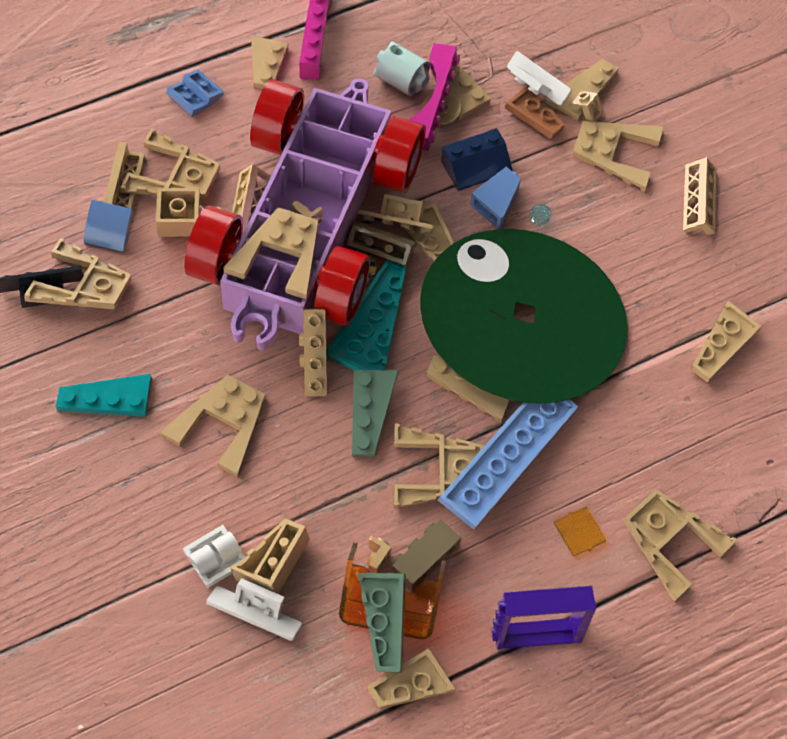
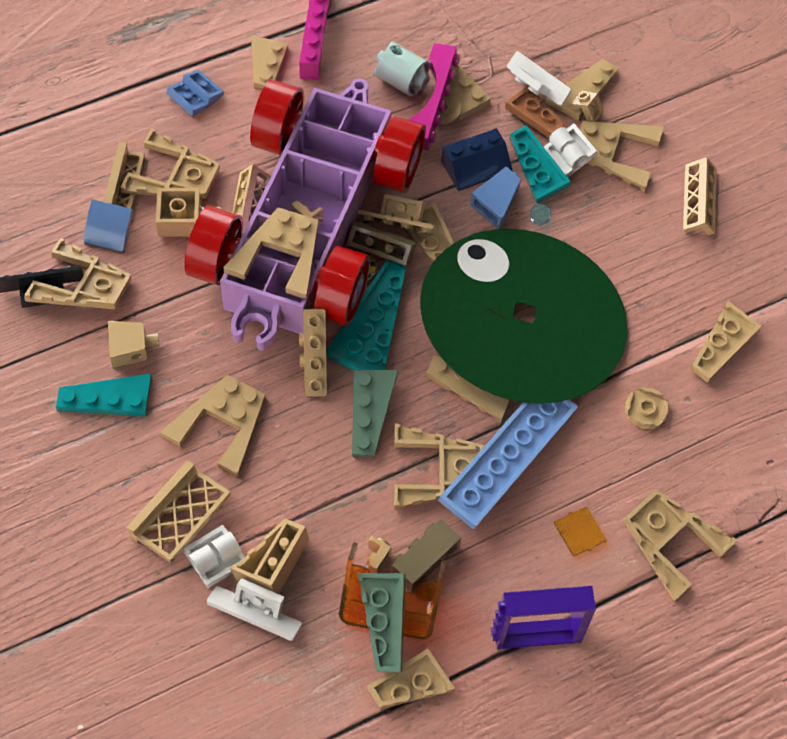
none -> tan torso [108,321,159,368]
none -> tan fence [126,460,231,563]
none -> teal wing [509,125,571,204]
none -> white plate [544,124,598,177]
none -> tan tile [625,387,669,430]

